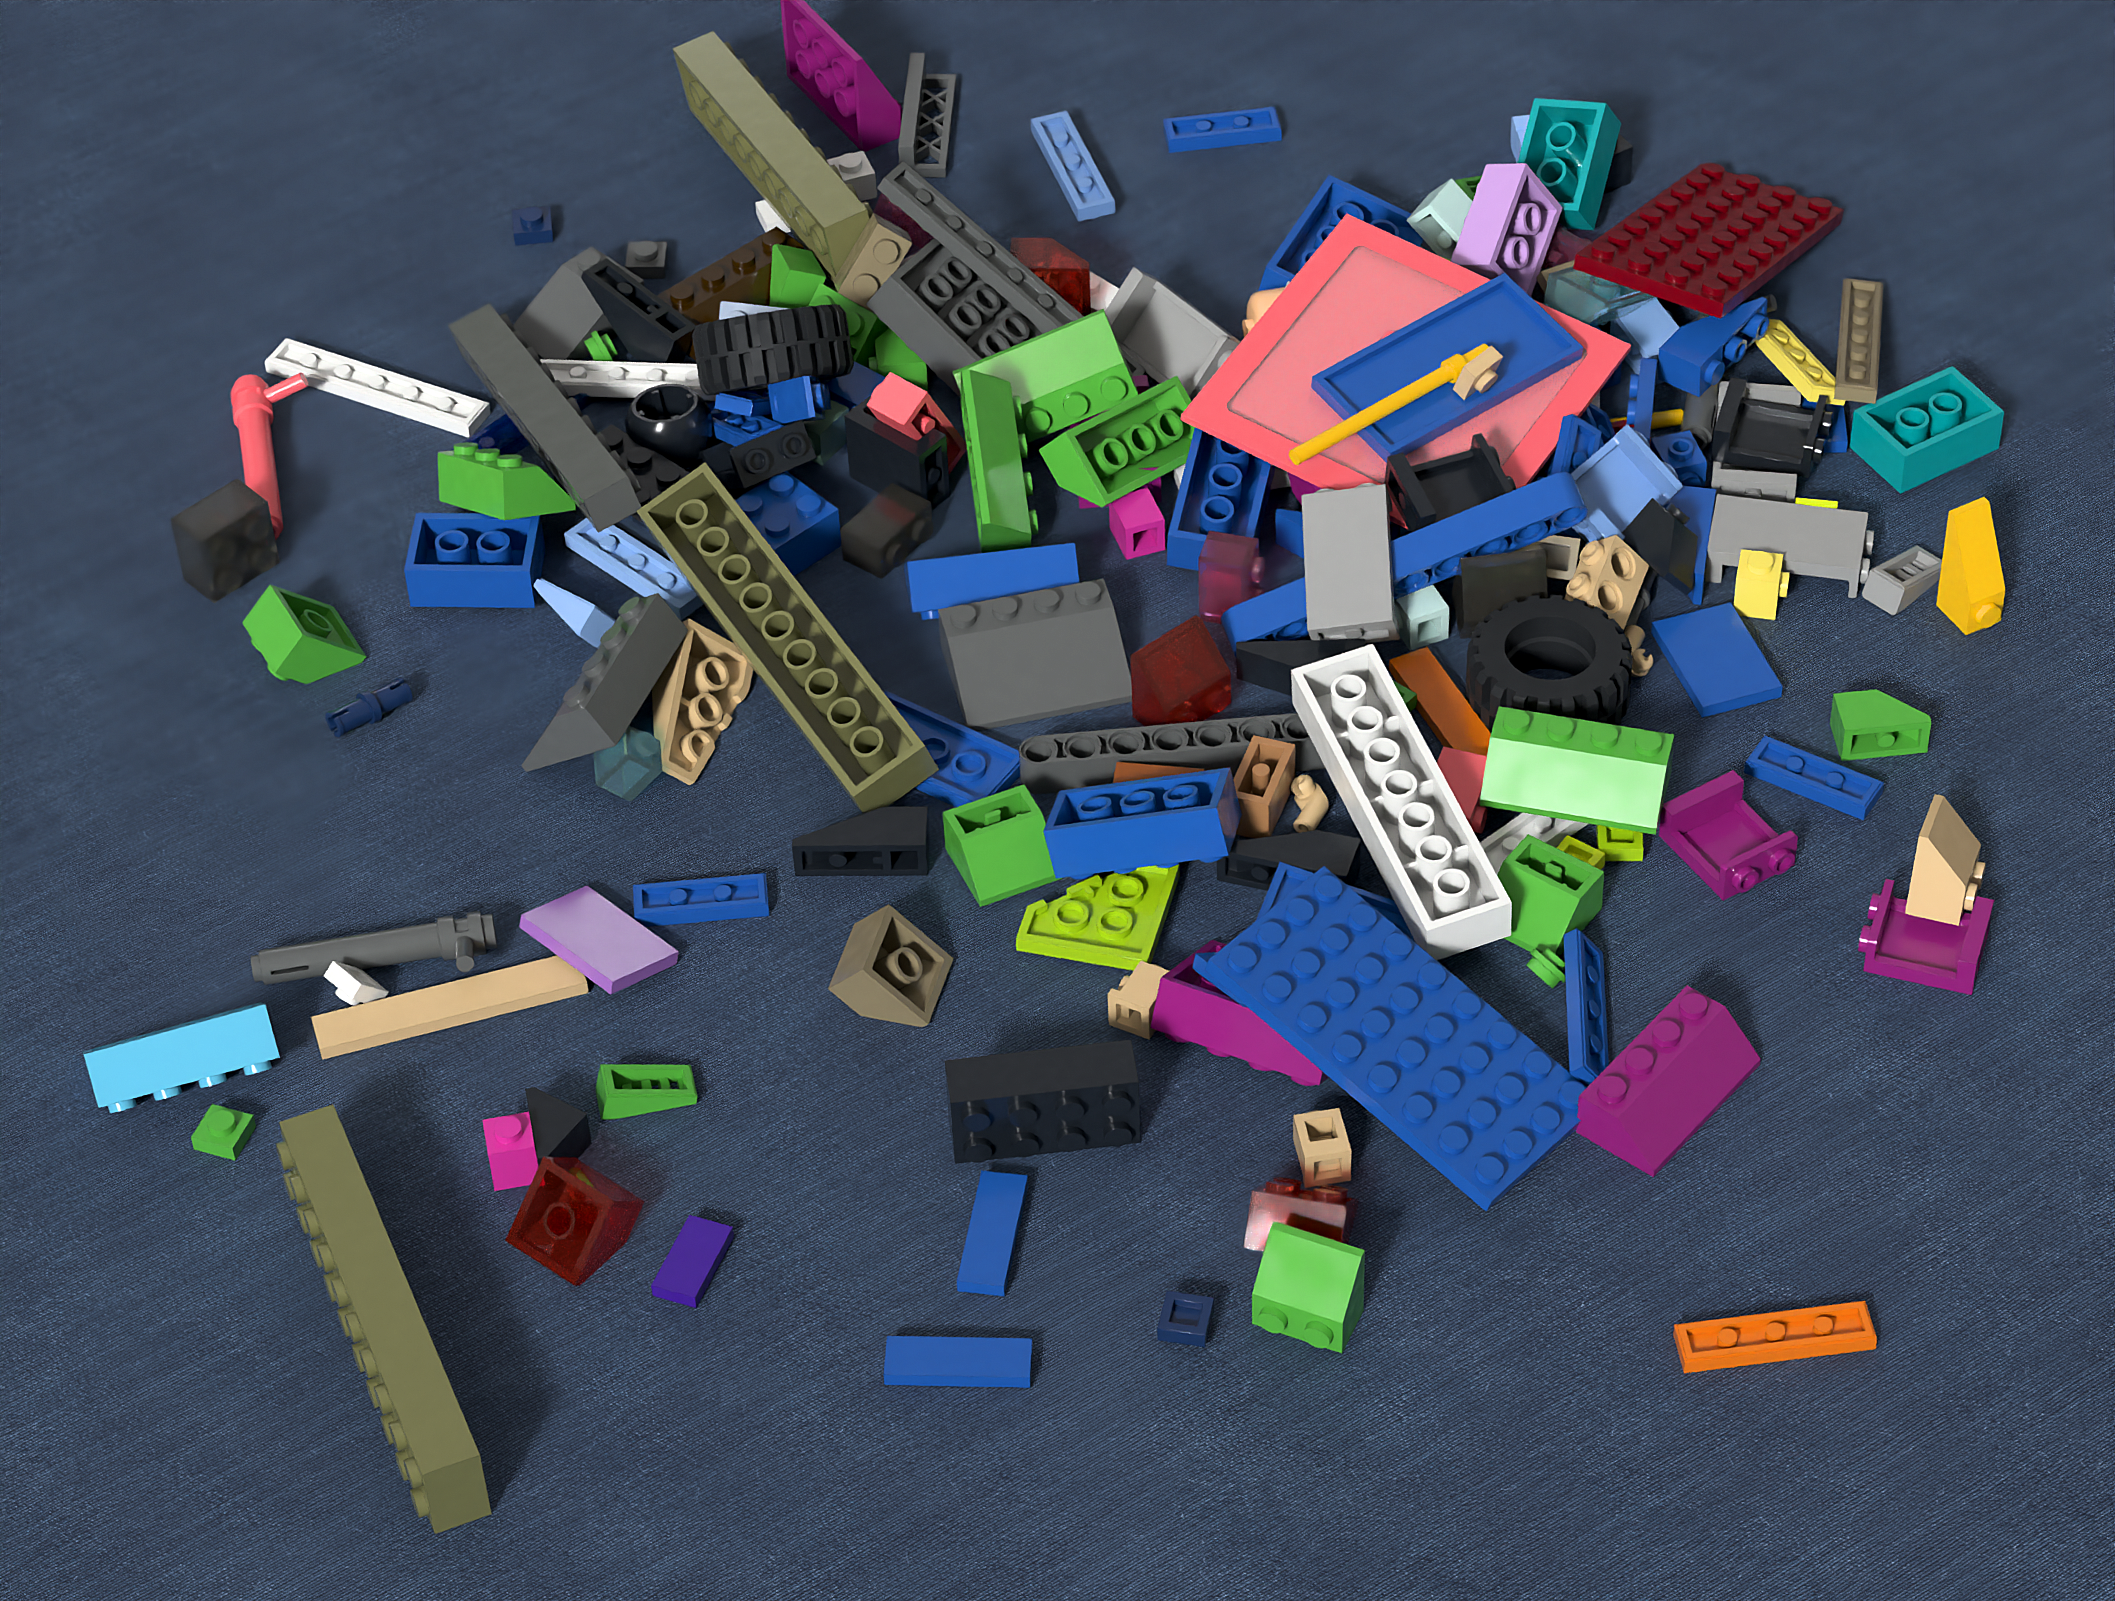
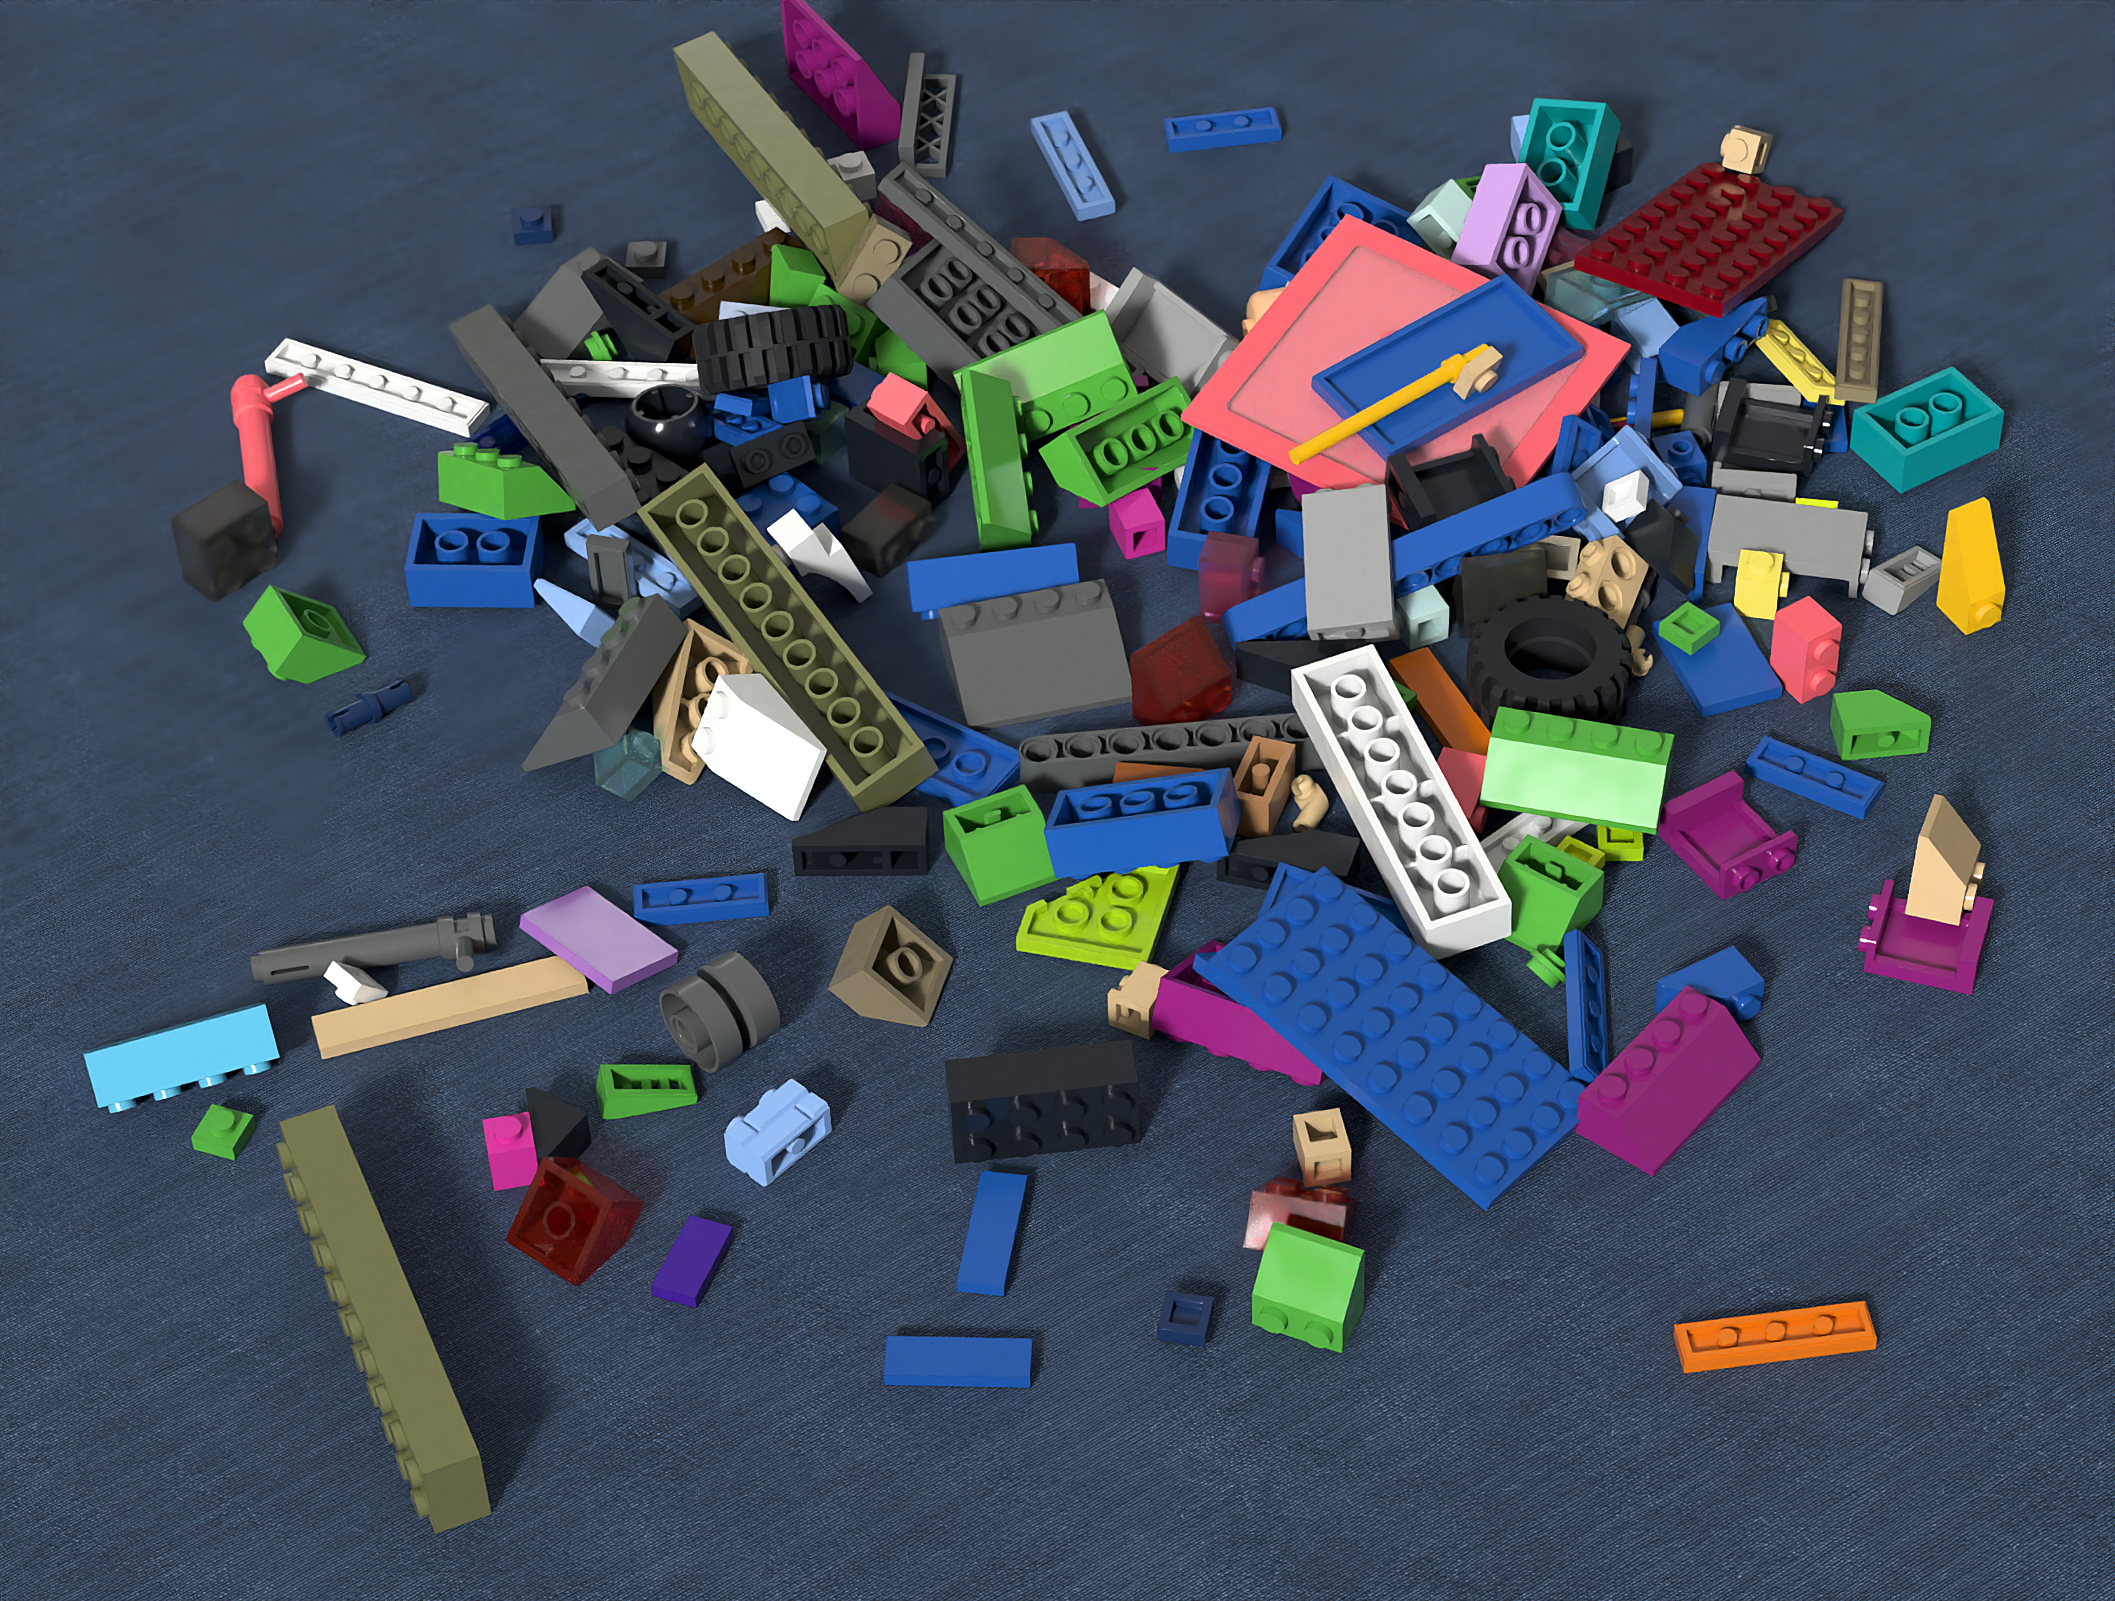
none -> dark grey tile [585,534,638,609]
none -> dark grey wheel [659,950,780,1073]
none -> white slope [691,673,827,821]
none -> light blue brick [724,1078,832,1187]
none -> white slope [767,509,873,603]
none -> white plate [1602,470,1649,524]
none -> blue slope [1654,946,1765,1023]
none -> bright green plate [1659,601,1720,655]
none -> tan brick [1720,125,1773,174]
none -> coral brick [1770,596,1842,704]

